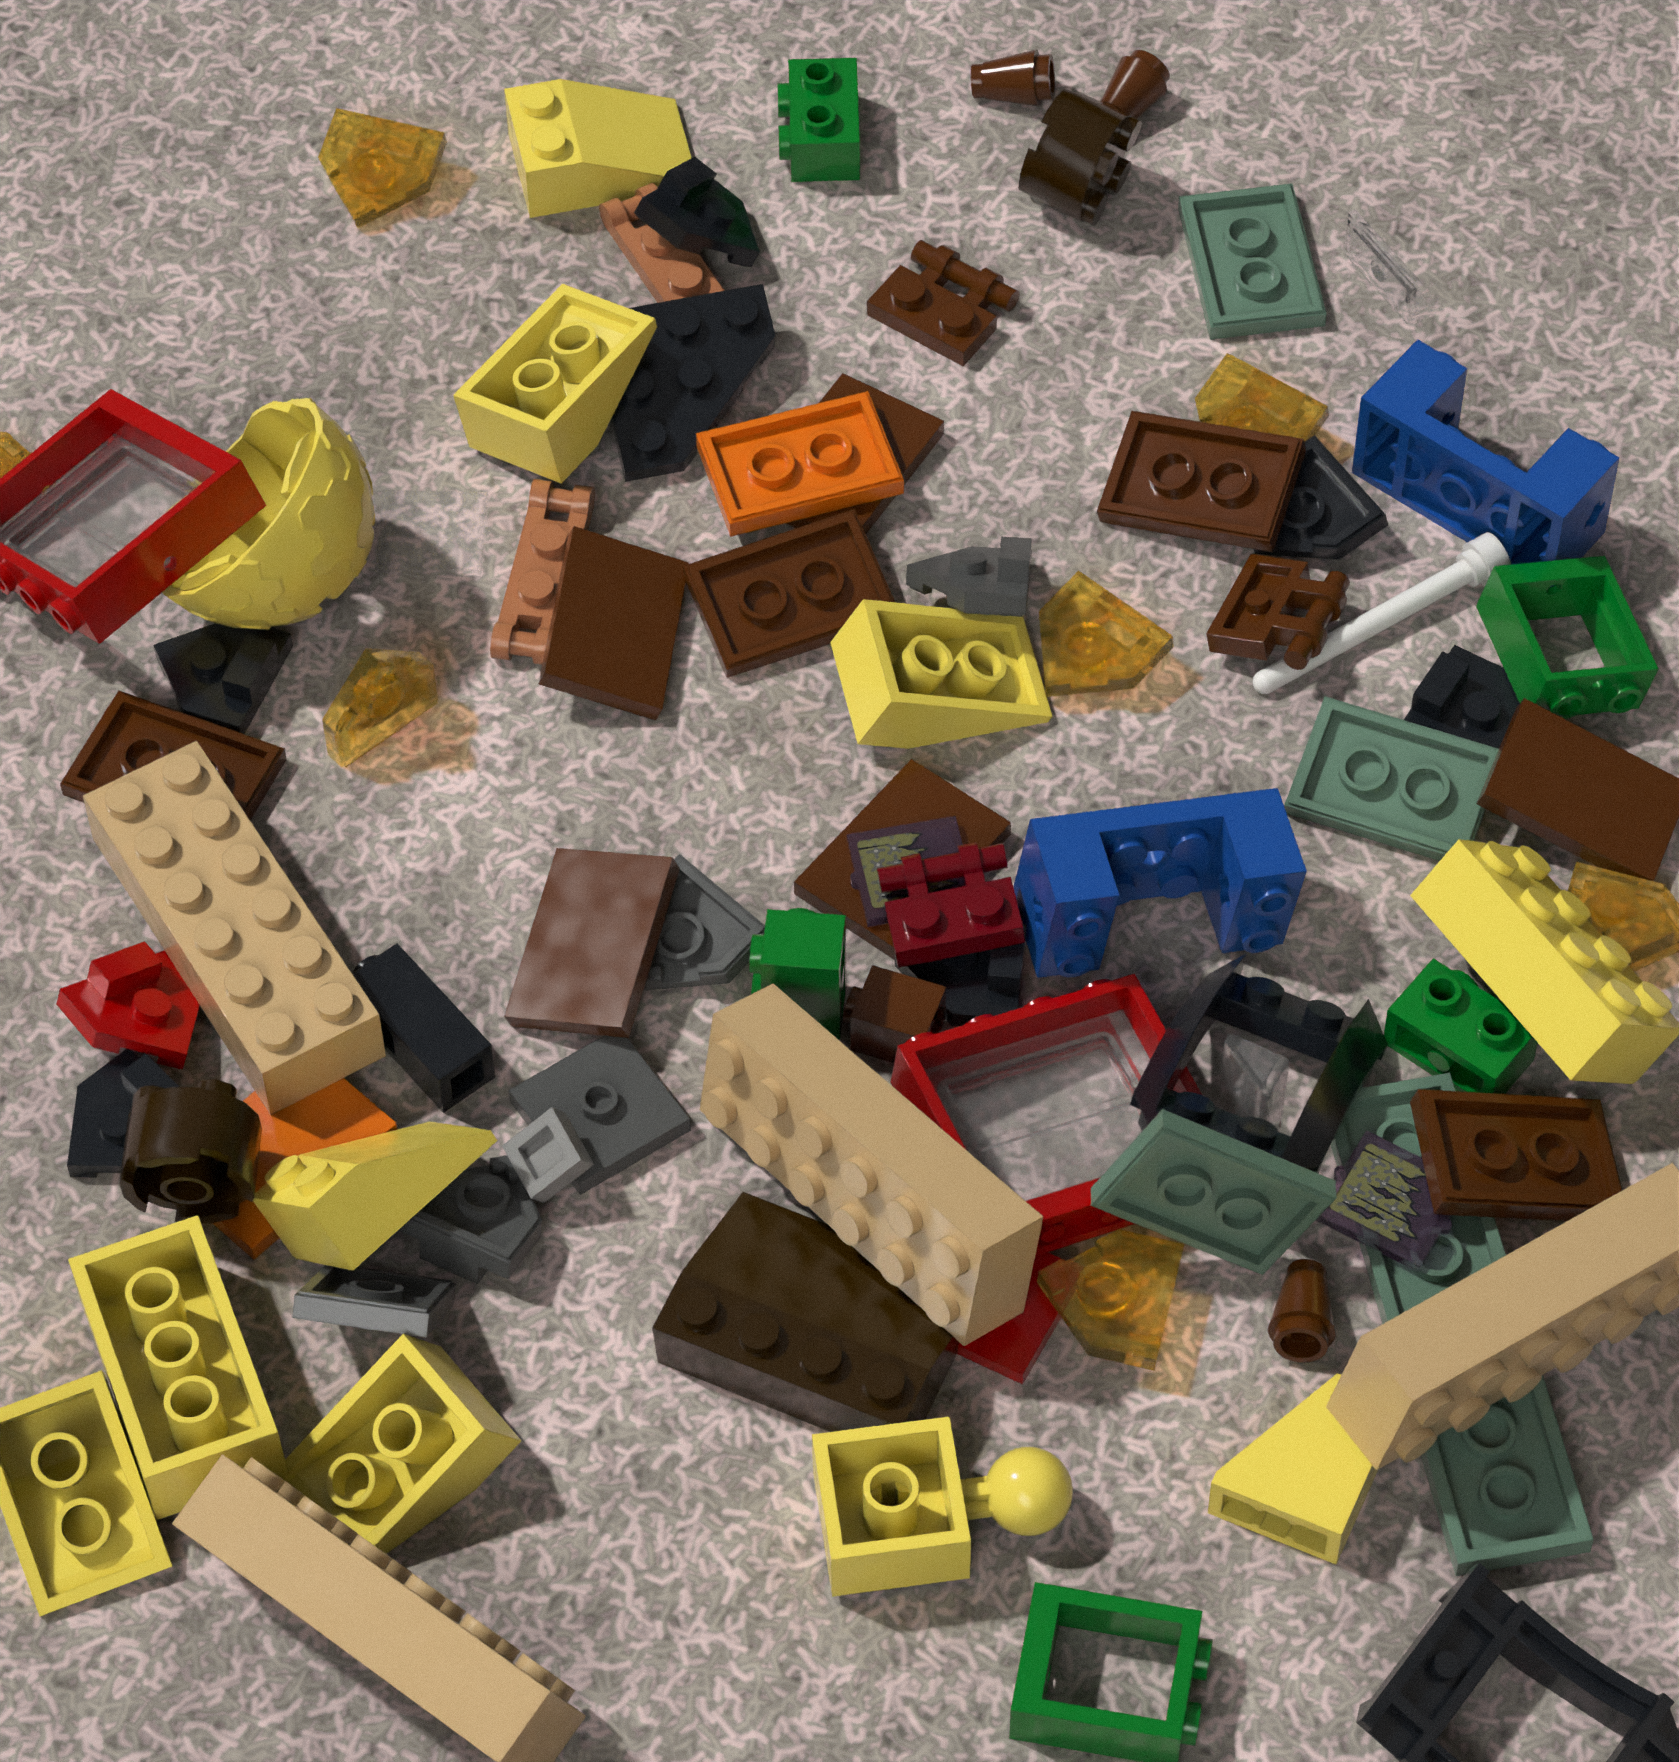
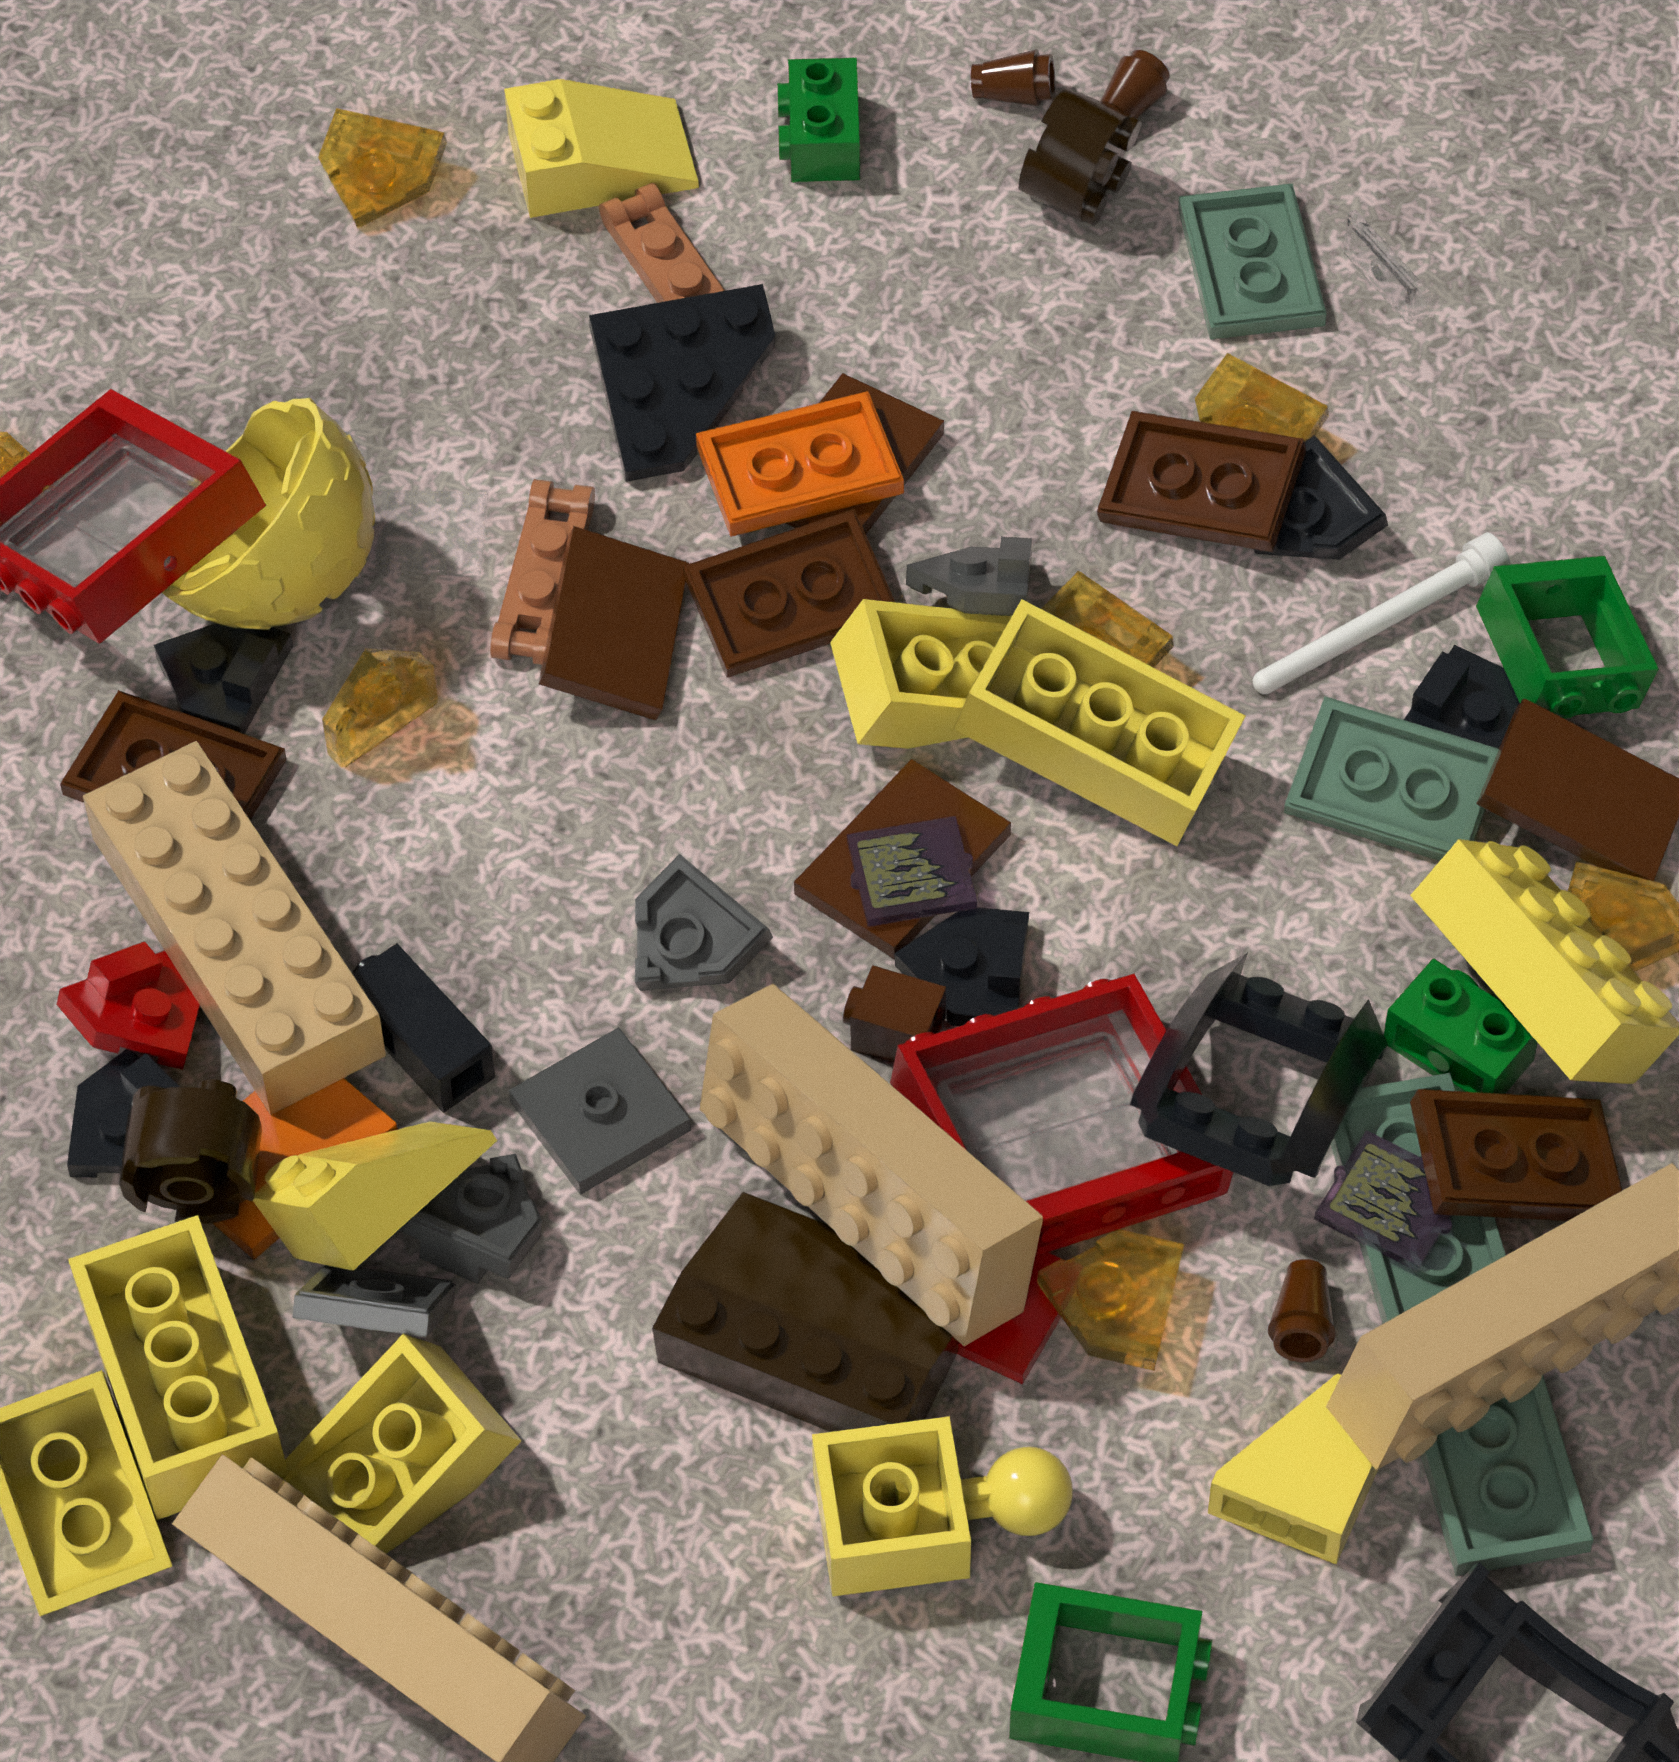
light yellow slope [453,284,657,484] -> none
light grey plate [502,1107,594,1203] -> none
reddish brown tile [504,848,680,1038] -> none
black plate [634,157,760,267] -> none
green brick [749,908,847,1039] -> none
reddish brown plate [867,240,1020,366] -> none
dark red plate [877,842,1025,968] -> none
blue plate [1013,788,1307,978] -> none
sand green tile [1091,1109,1337,1275] -> none
reddish brown plate [1206,554,1350,670] -> none
clear slope [1218,1034,1289,1132] -> none
blue plate [1352,339,1619,587] -> none
none -> light yellow brick [953,599,1246,846]

